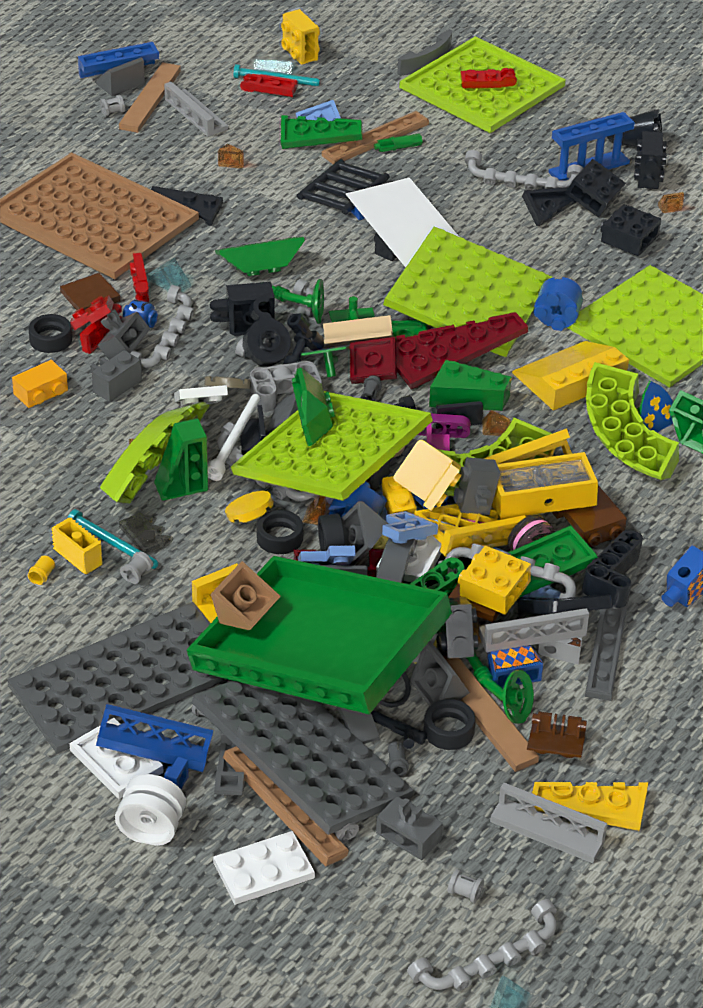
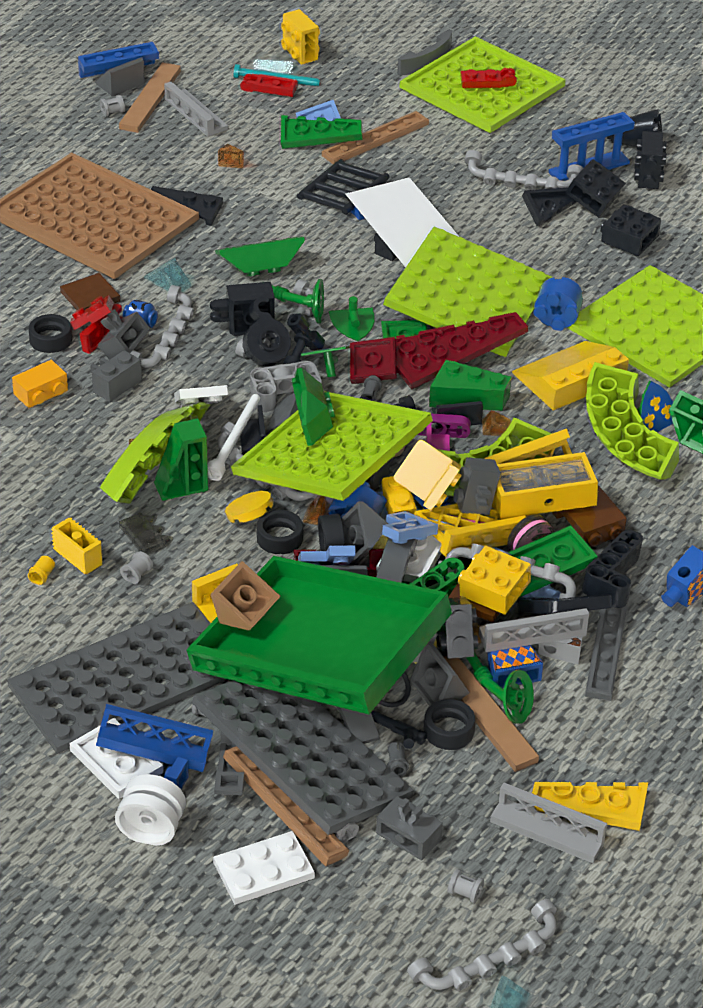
teal bar [67,509,159,569] -> none
red hinge [129,253,149,303] -> none
dark tan tile [204,376,251,389] -> none
tan panel [323,315,393,347] -> none
green piece [374,133,423,152] -> none
reddish brown hinge [527,711,587,758] -> none
clear orange slope [658,192,684,213] -> none

